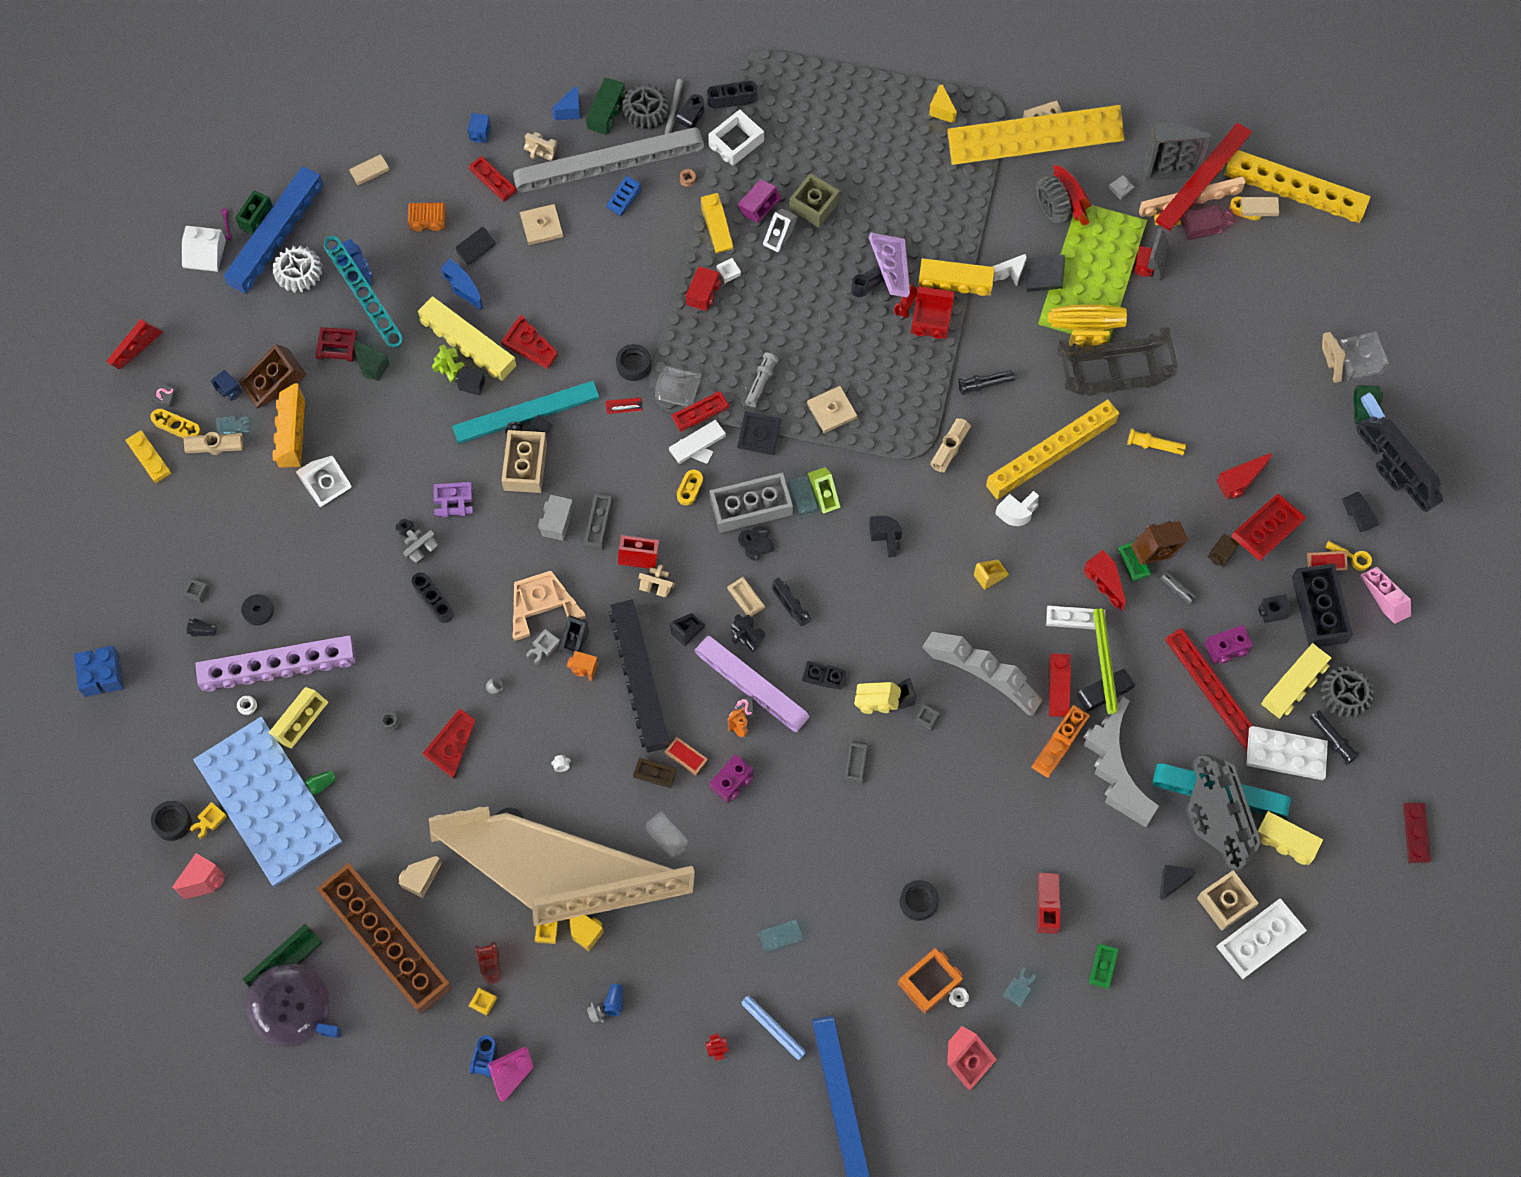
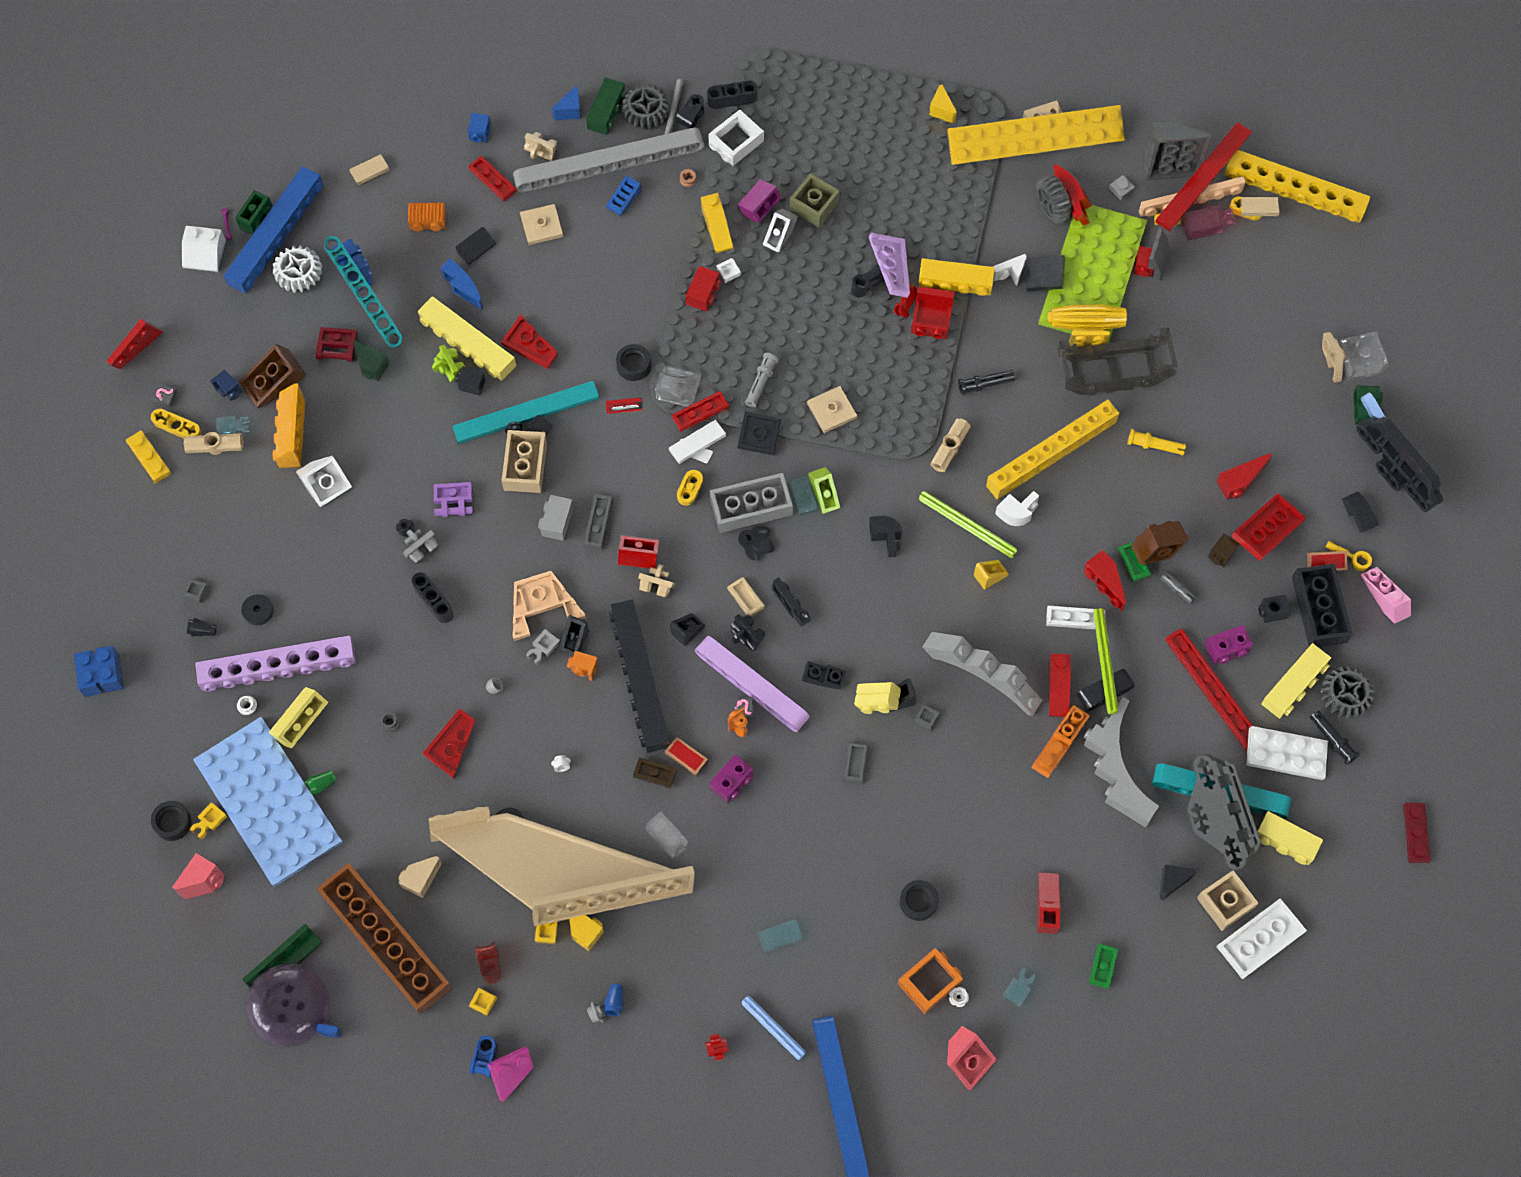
none -> lime axle [919,491,1017,558]

